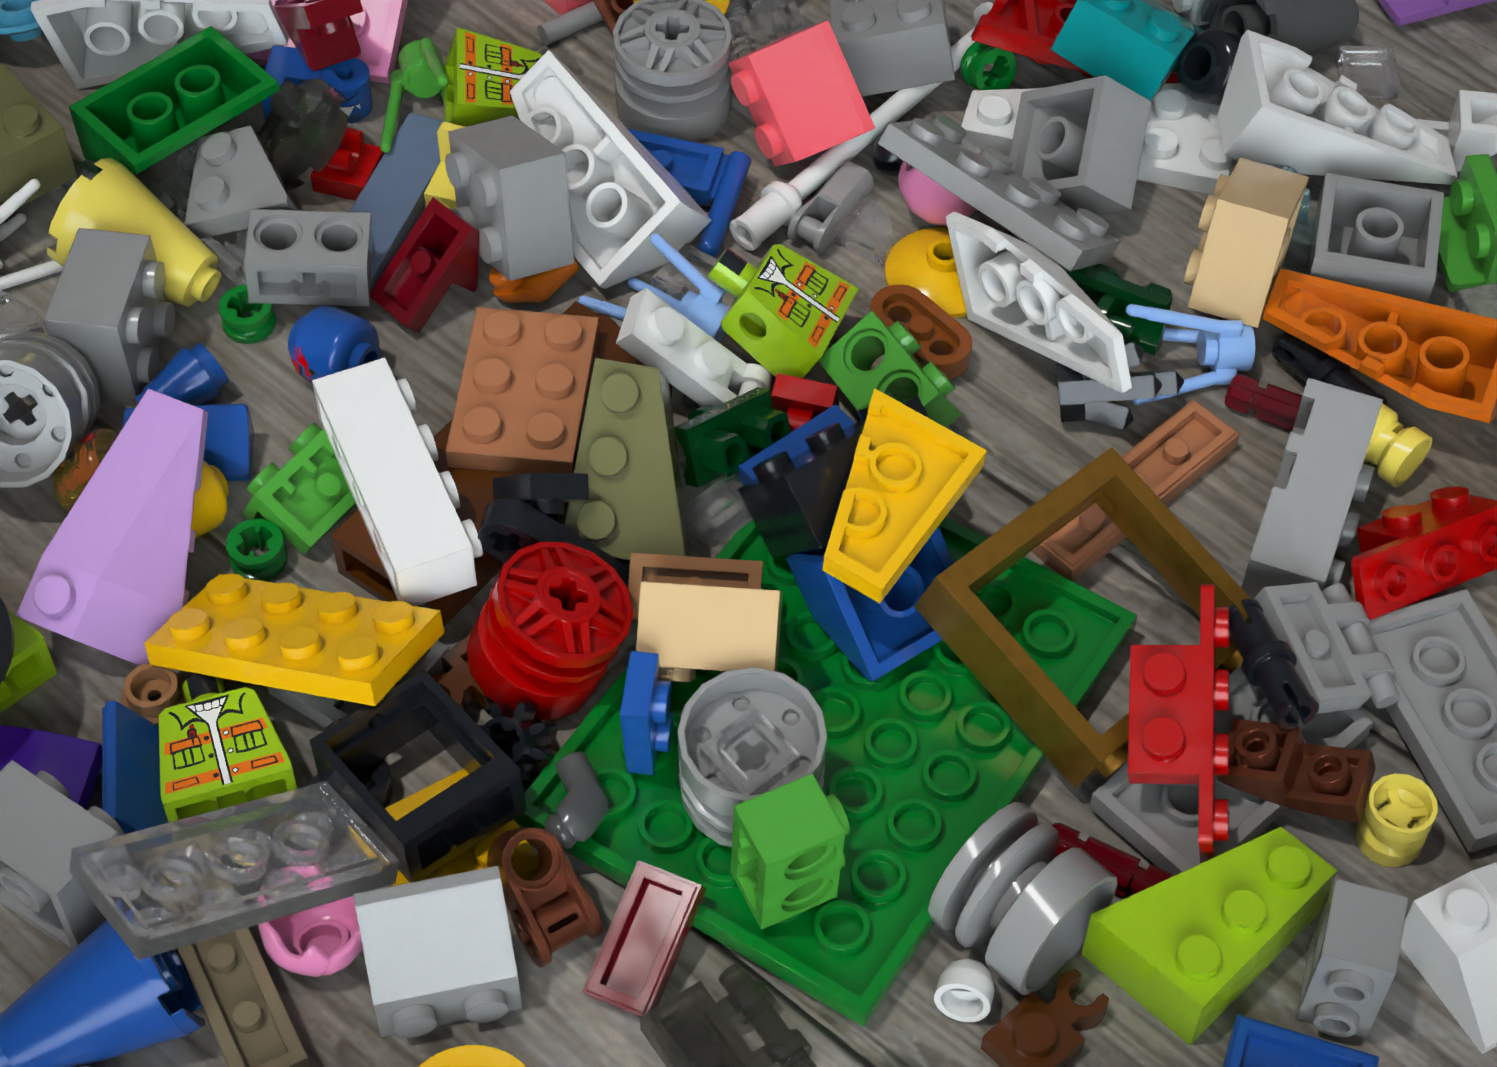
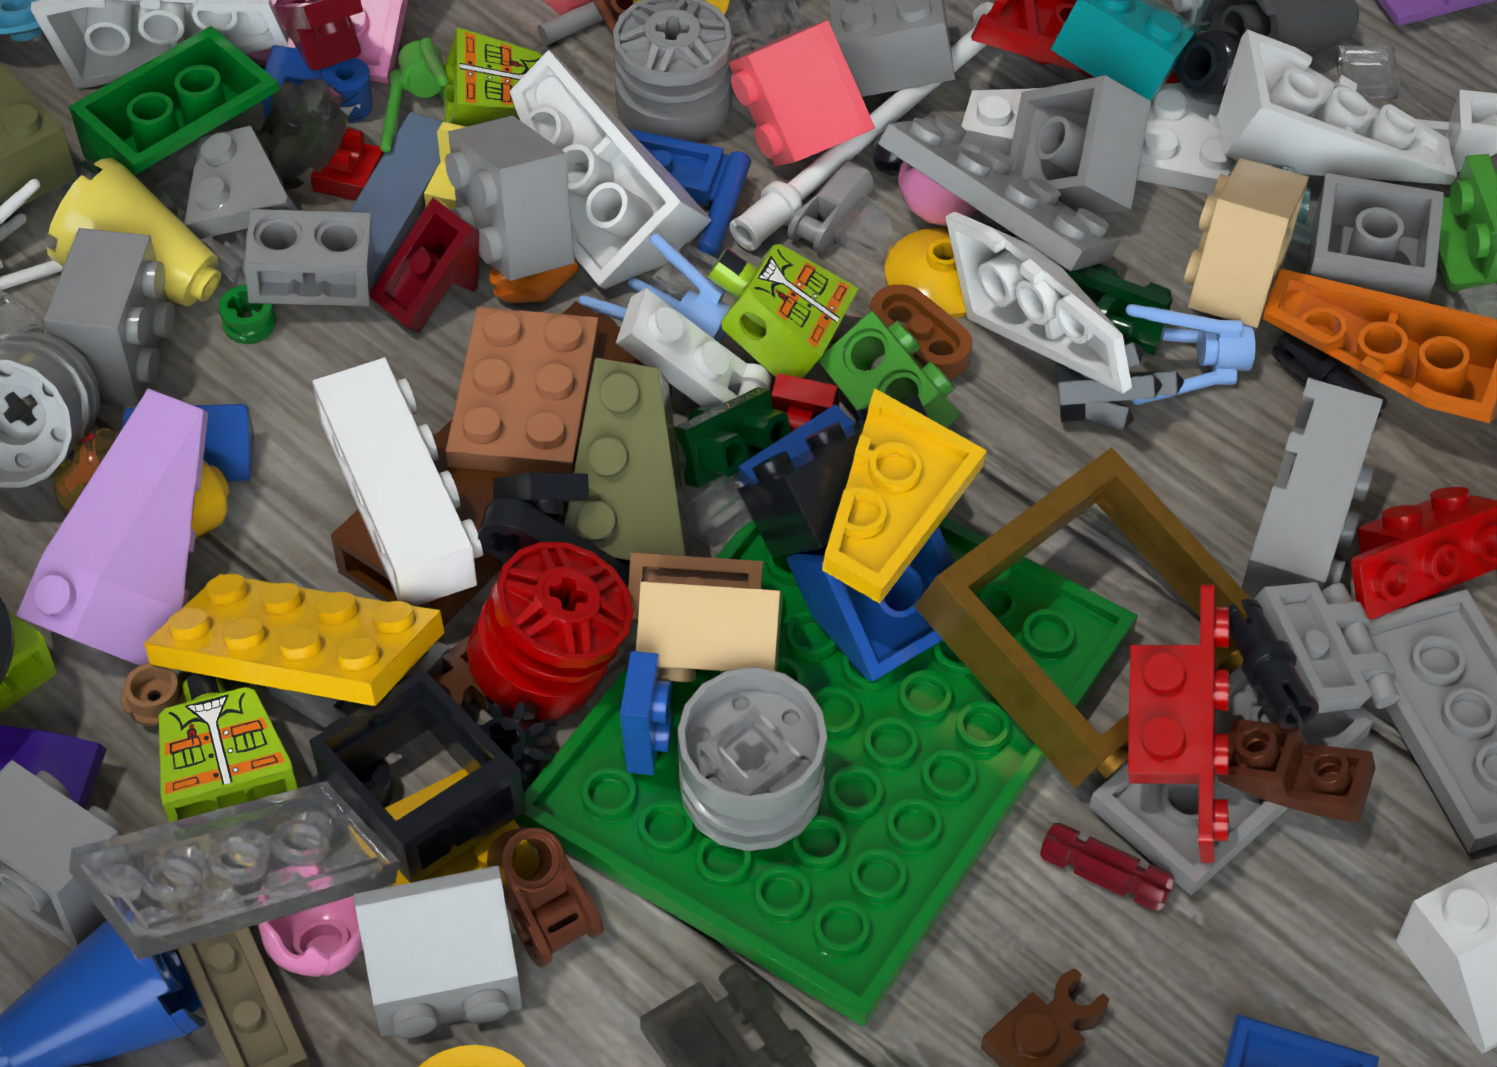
blue slope [102,701,169,853] -> none
blue cone [133,343,229,405] -> none
green bush [226,518,287,582] -> none
bright green bracket [242,422,356,555] -> none
blue head [288,306,382,382] -> none
dark grey arm [544,752,608,849] -> none
tile [582,860,706,1022] -> none
bright green brick [730,773,850,930] -> none
light grey wheel [928,802,1117,995] -> none
white hinge [934,958,995,1022] -> none
green bush [960,42,1017,90] -> none
nougat tile [1031,399,1240,581] -> none
lime wedge [1081,826,1338,1045] -> none
dark red axle [1225,374,1302,431] -> none
light grey brick [1295,879,1409,1039] -> none
light yellow wheel [1355,773,1438,867] -> none
light yellow wheel [1363,403,1432,488] -> none

